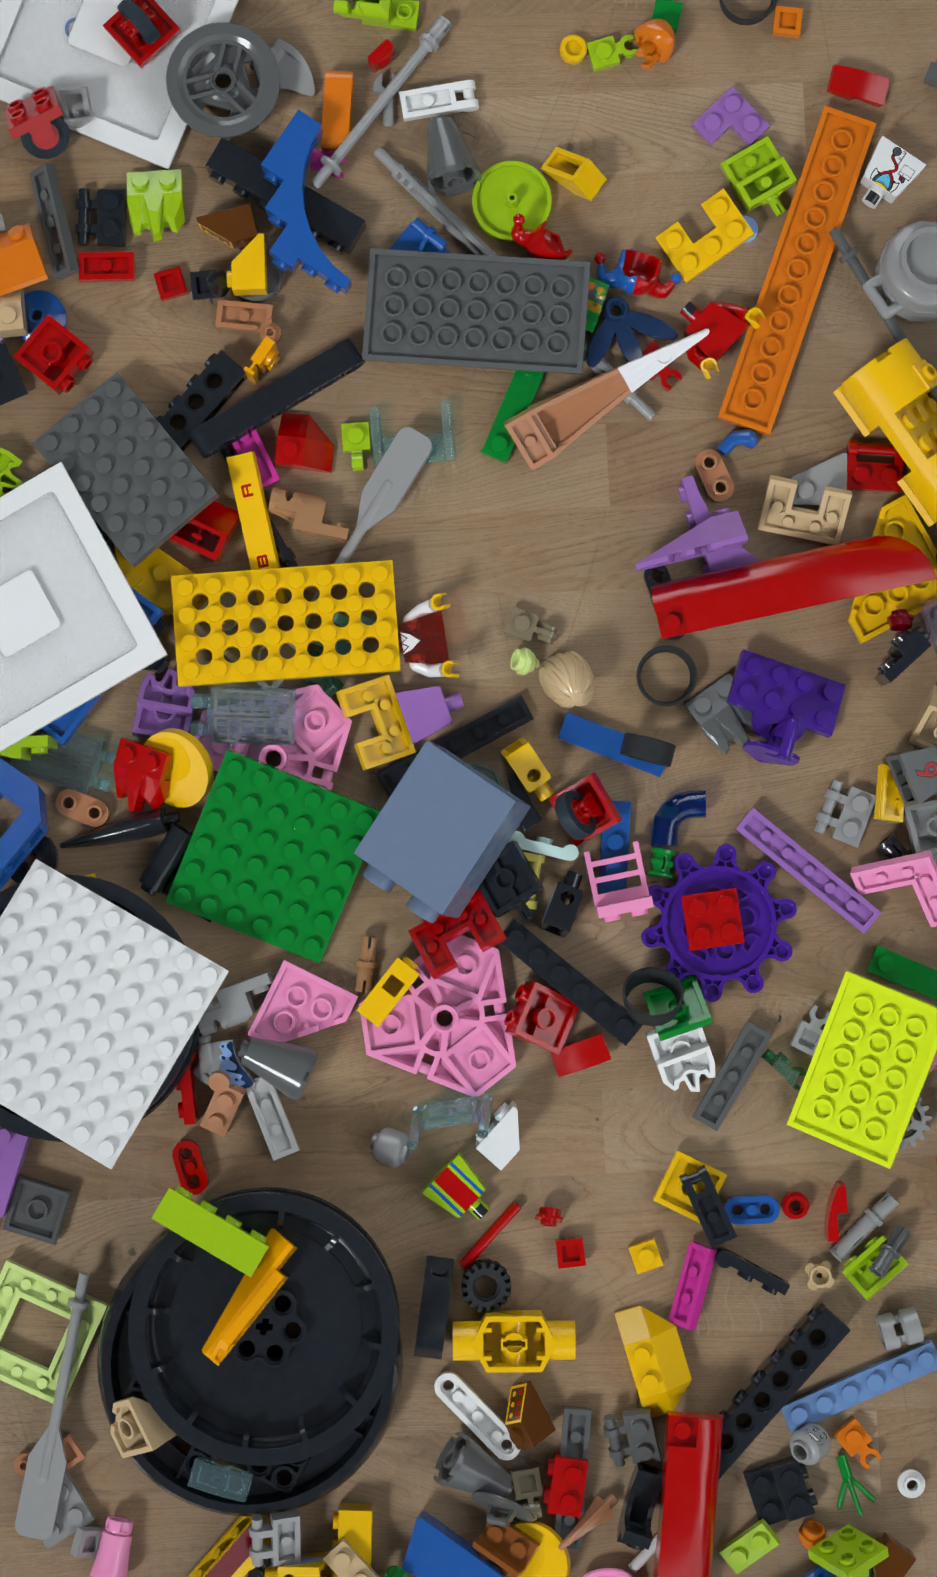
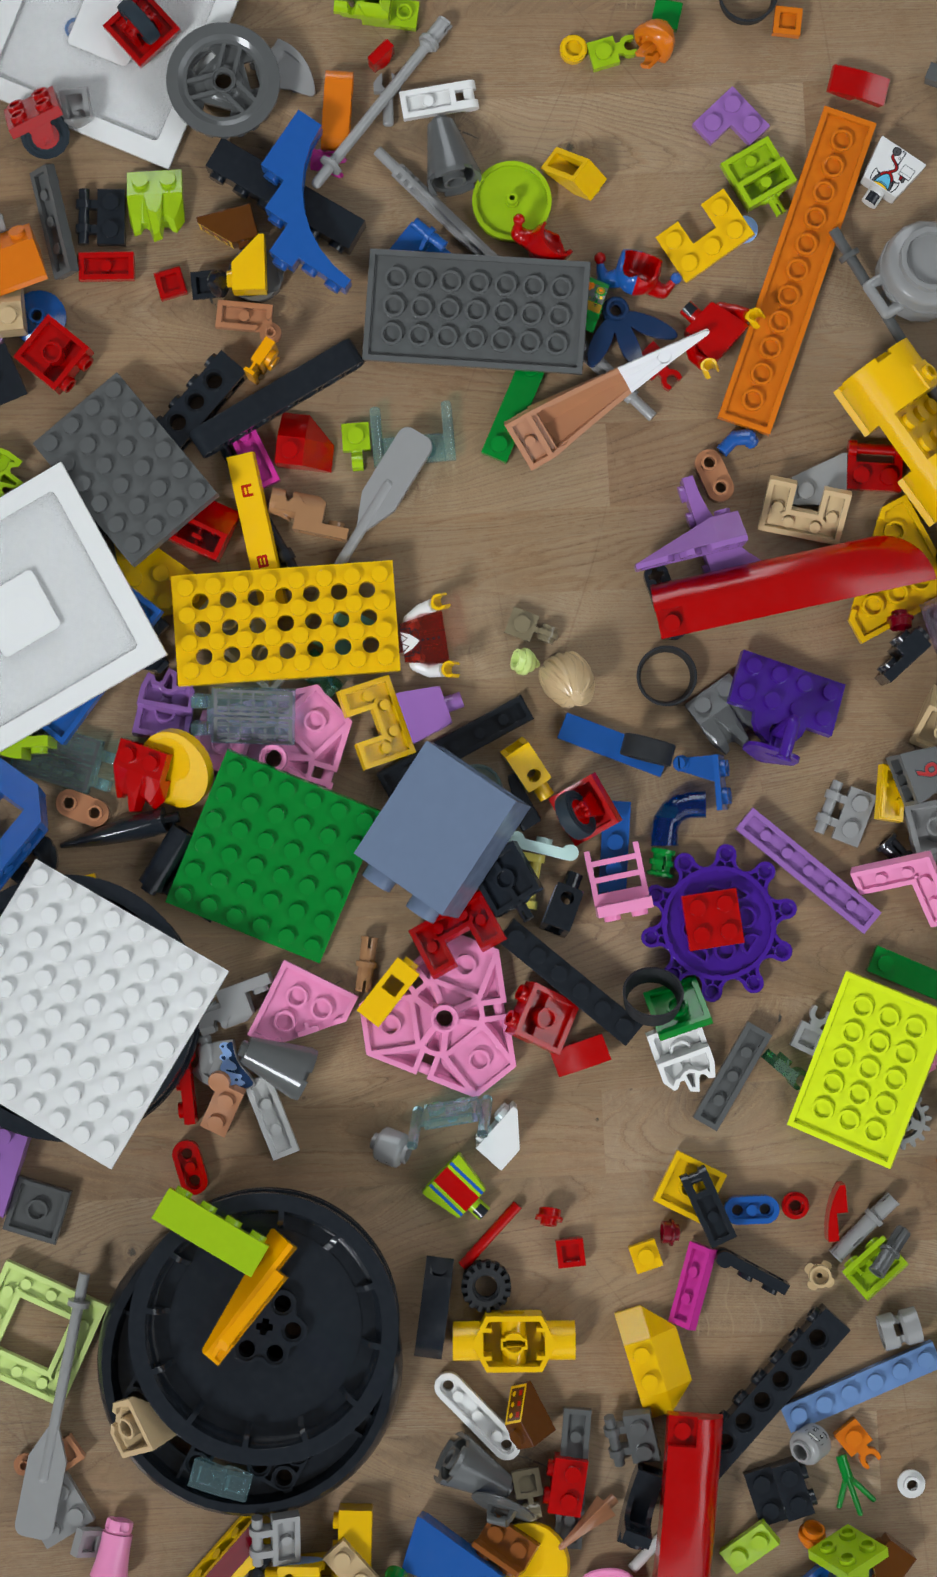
none -> dark red plate [660,1219,680,1246]
none -> blue plate [673,754,732,810]

